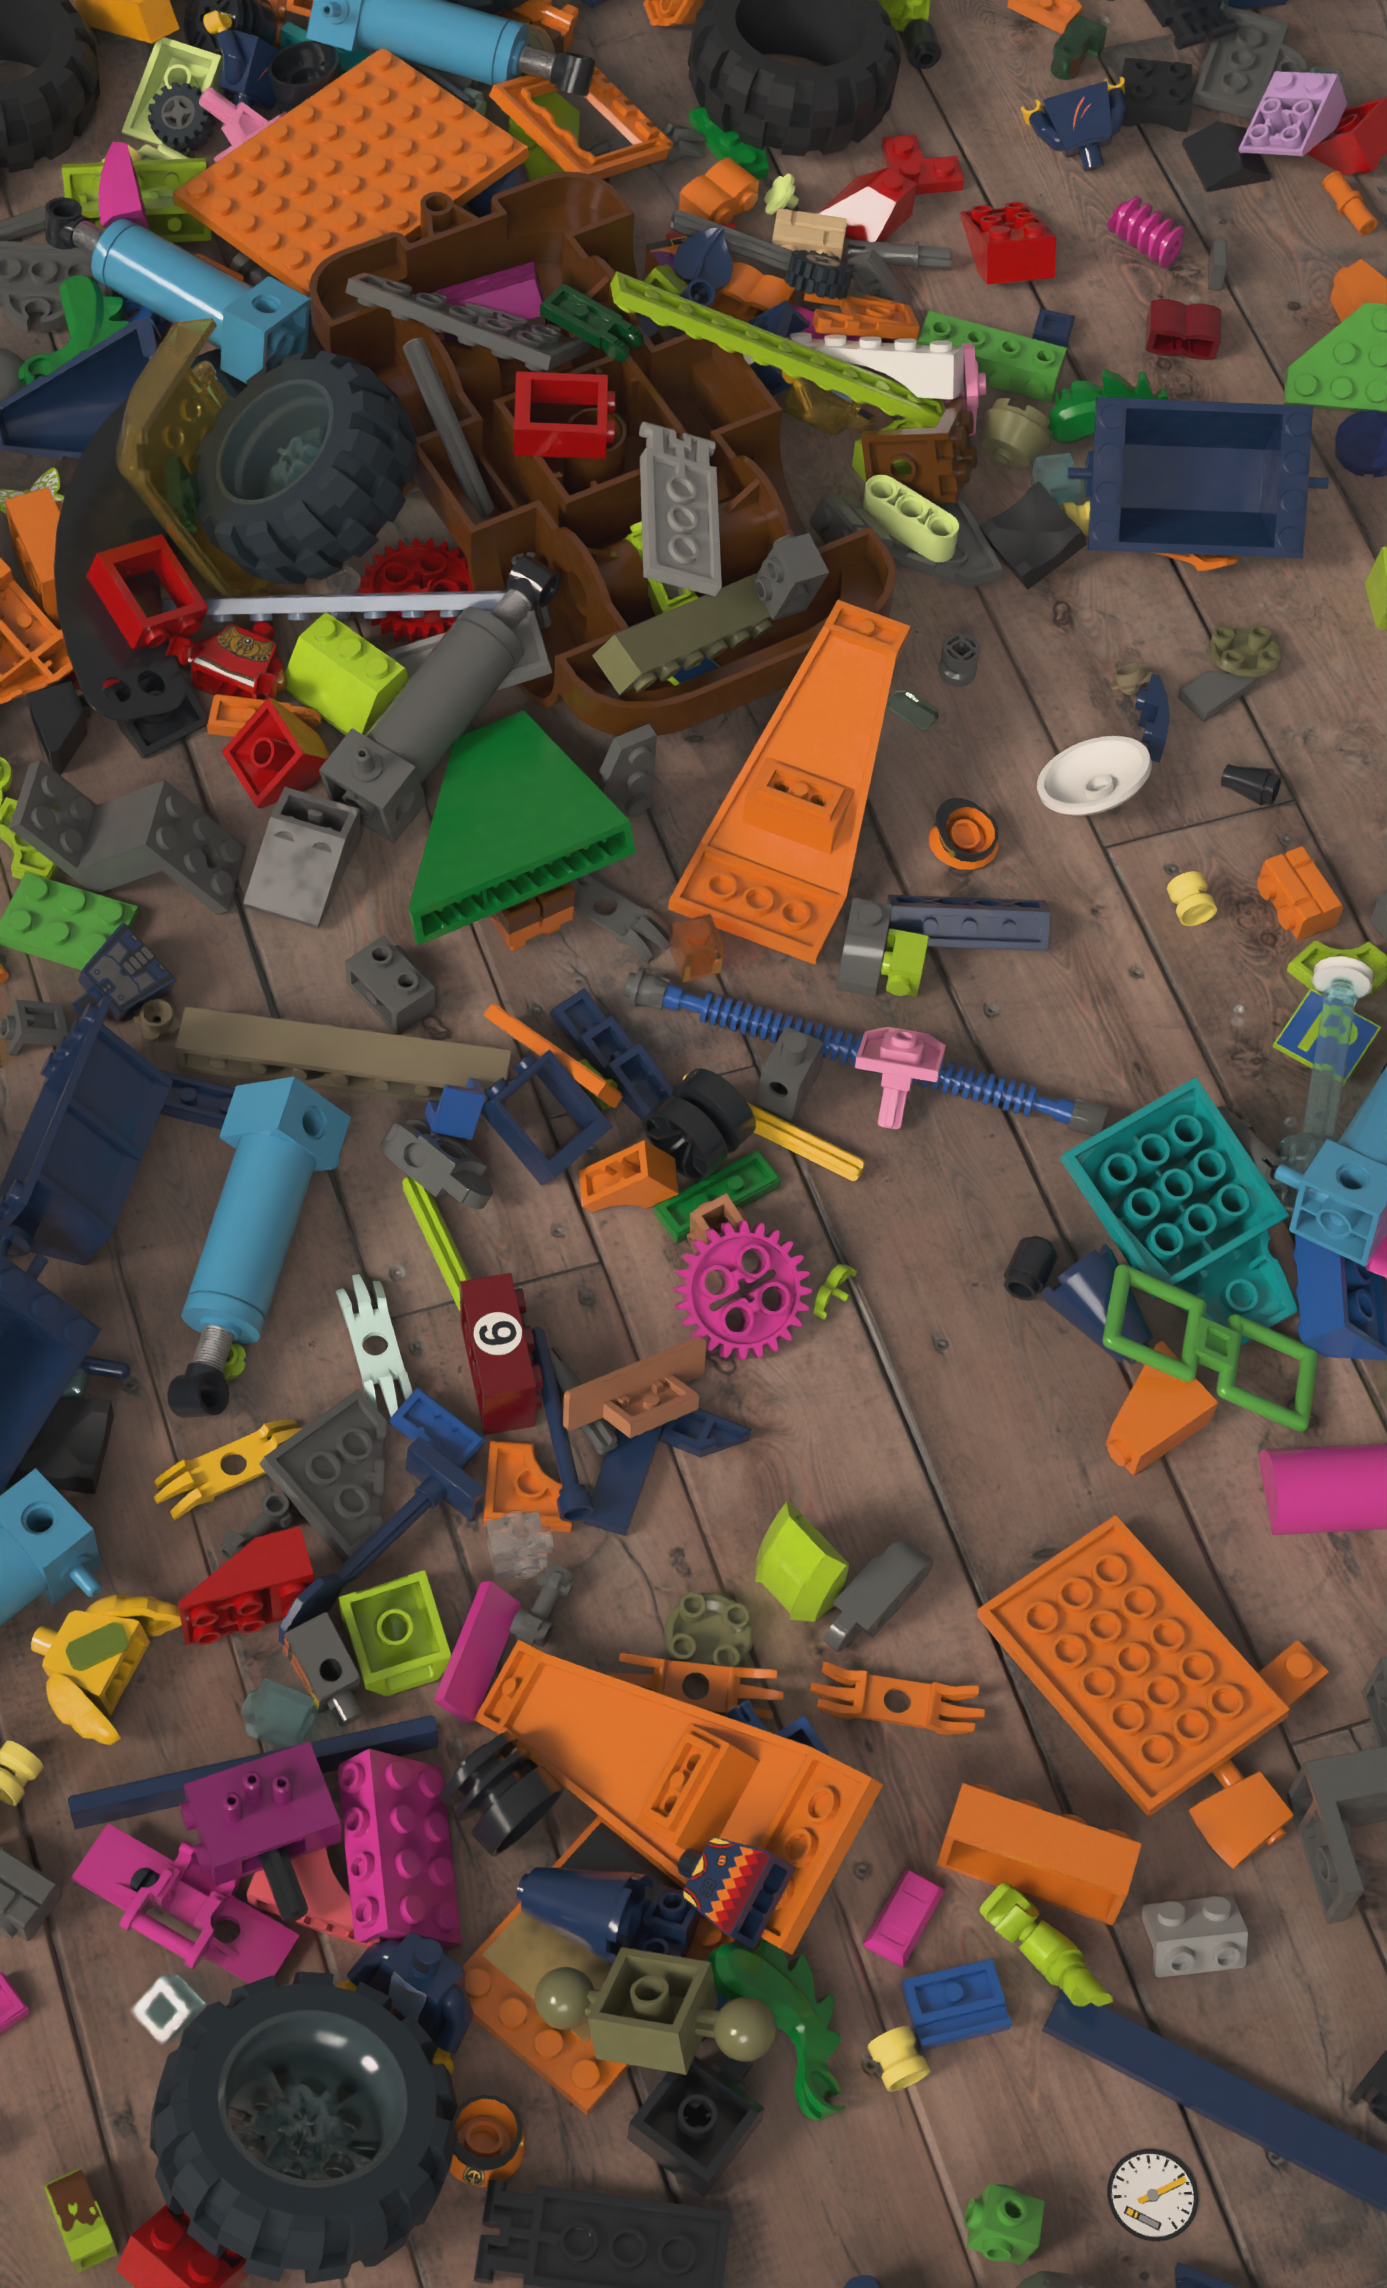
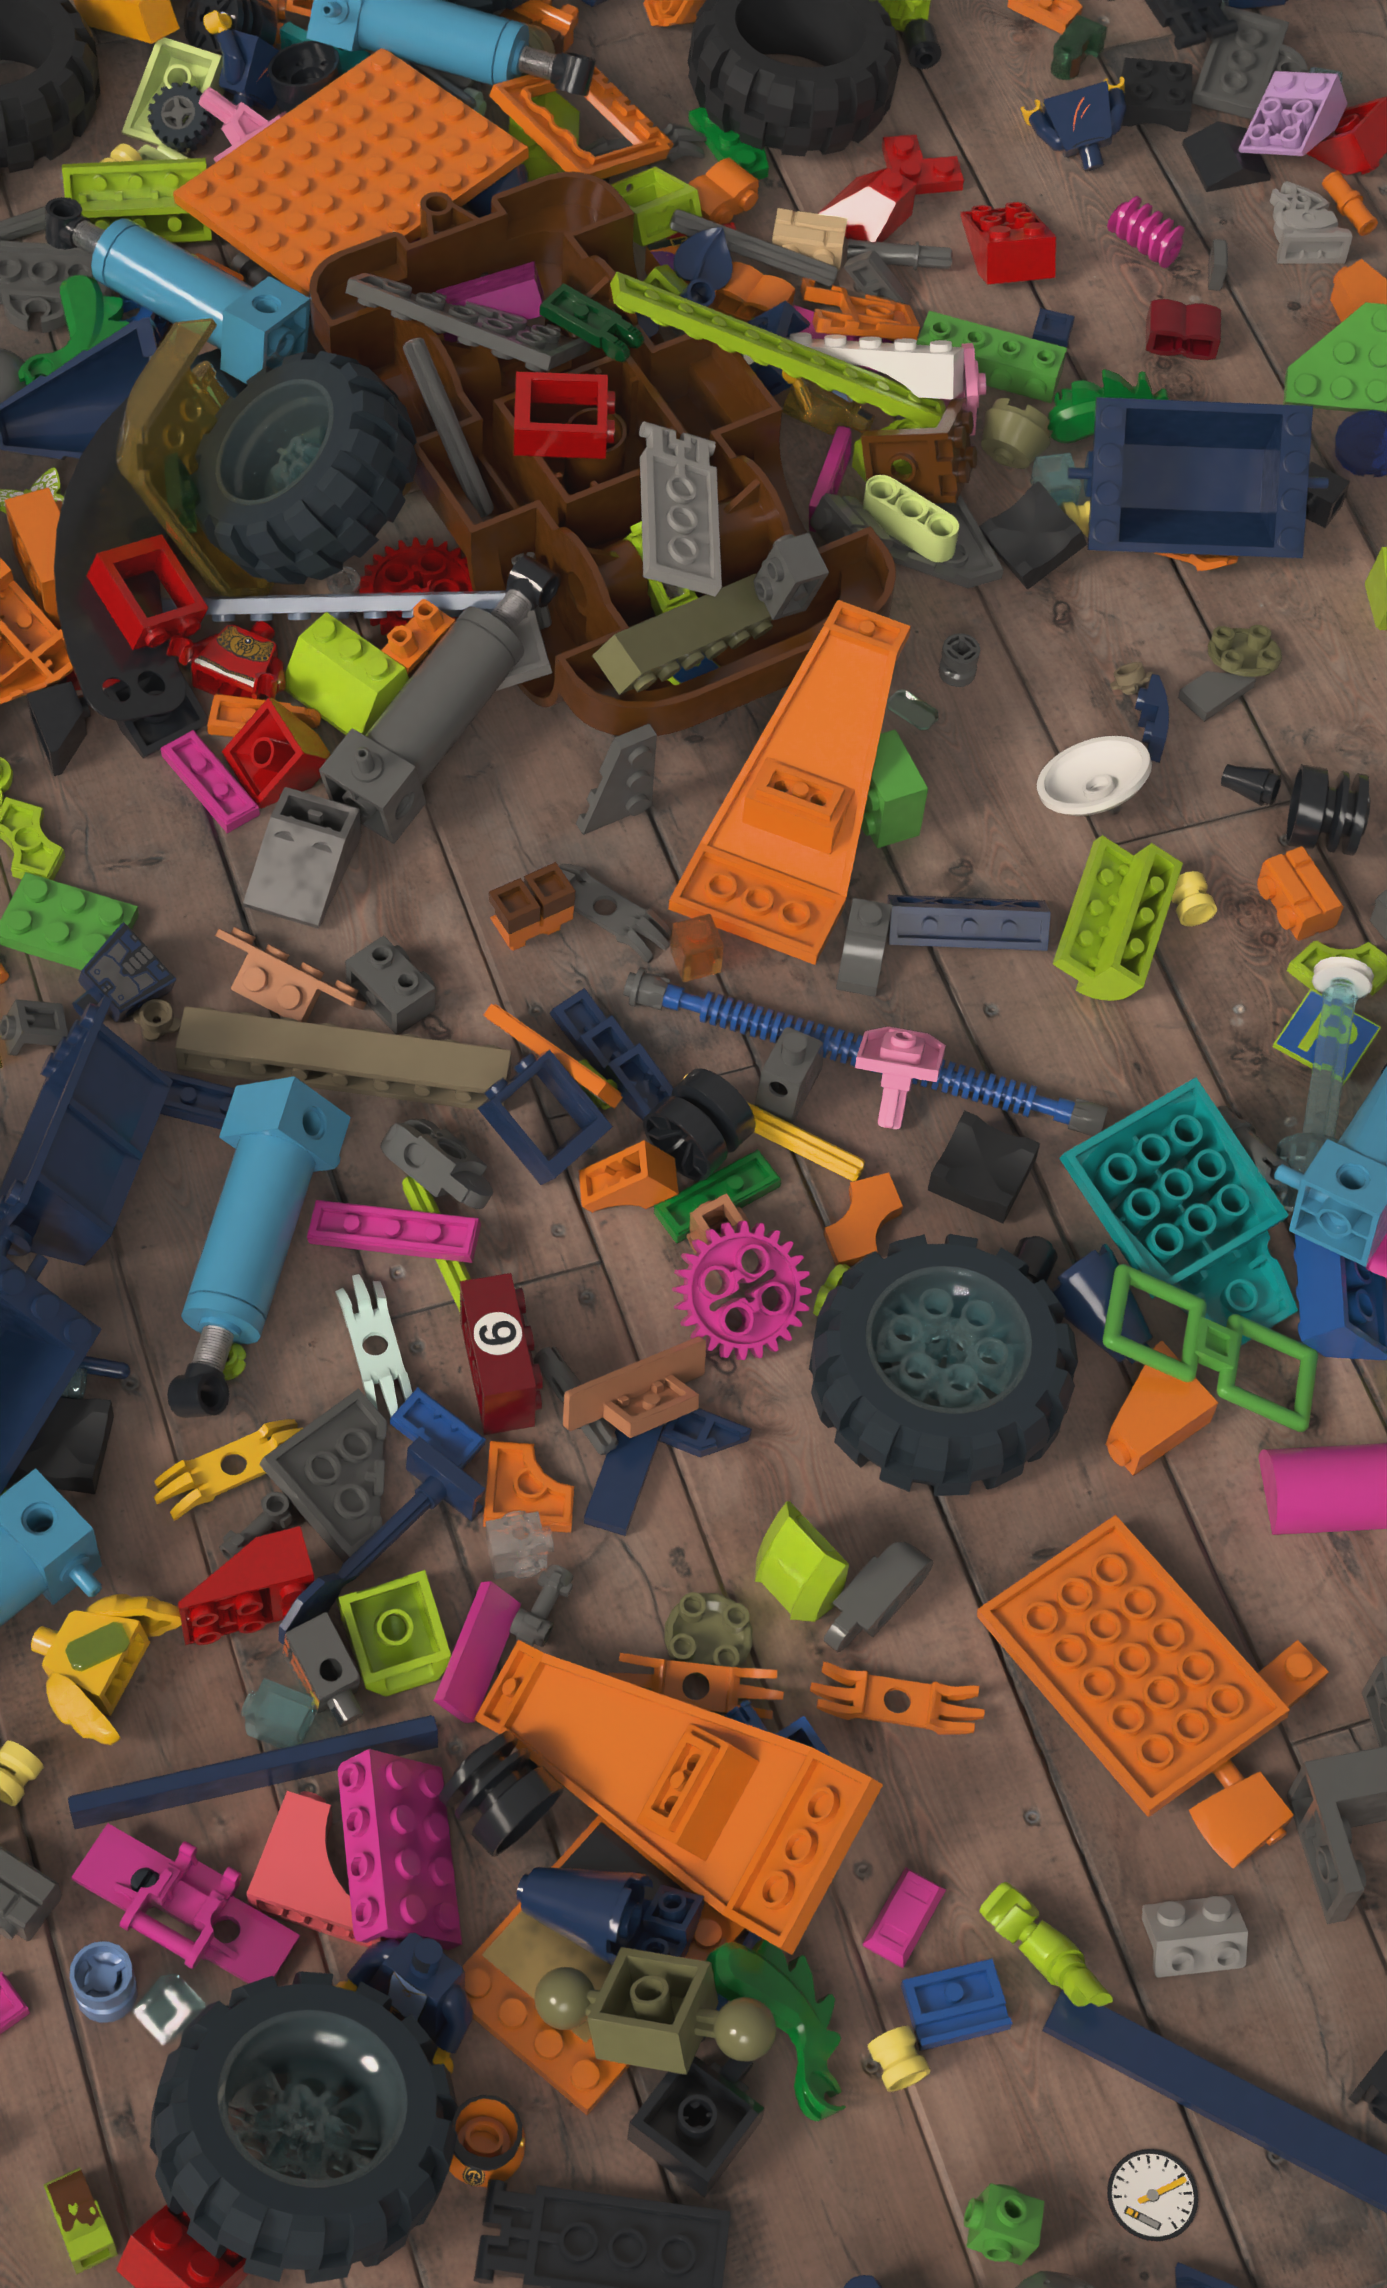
dark grey bracket [9,760,246,915] -> none
dark pink slope [99,142,150,230] -> none
magenta piece [179,1741,342,1922] -> none
green slope [408,710,636,946] -> none
blue panel [424,1077,486,1140] -> none
dark blue piece [532,1327,594,1522] -> none
torso [678,1837,796,1949] -> none
yellowish green plant [764,173,799,215] -> none
black wheel [785,250,854,299] -> none
lime brick [881,928,929,997] -> none
orange piece [928,798,999,870] -> none
orange piece [936,1783,1142,1926] -> none
none -> medium blue wheel [70,1941,137,2023]
none -> dark pink tile [161,730,260,833]
none -> nougat bracket [215,927,366,1023]
none -> dark pink tile [307,1200,481,1263]
none -> orange hips [381,599,455,679]
none -> lime window [610,167,703,247]
none -> dark pink tile [809,426,852,532]
none -> black wheel [809,1234,1078,1496]
none -> orange tile [823,1172,903,1266]
none -> bright green brick [861,729,928,849]
none -> black brick [928,1110,1040,1223]
none -> lime brick [1053,835,1183,1001]
none -> light grey piece [1270,181,1353,264]
none -> black wheel [1286,764,1370,856]
none -> black brick [1306,462,1350,528]

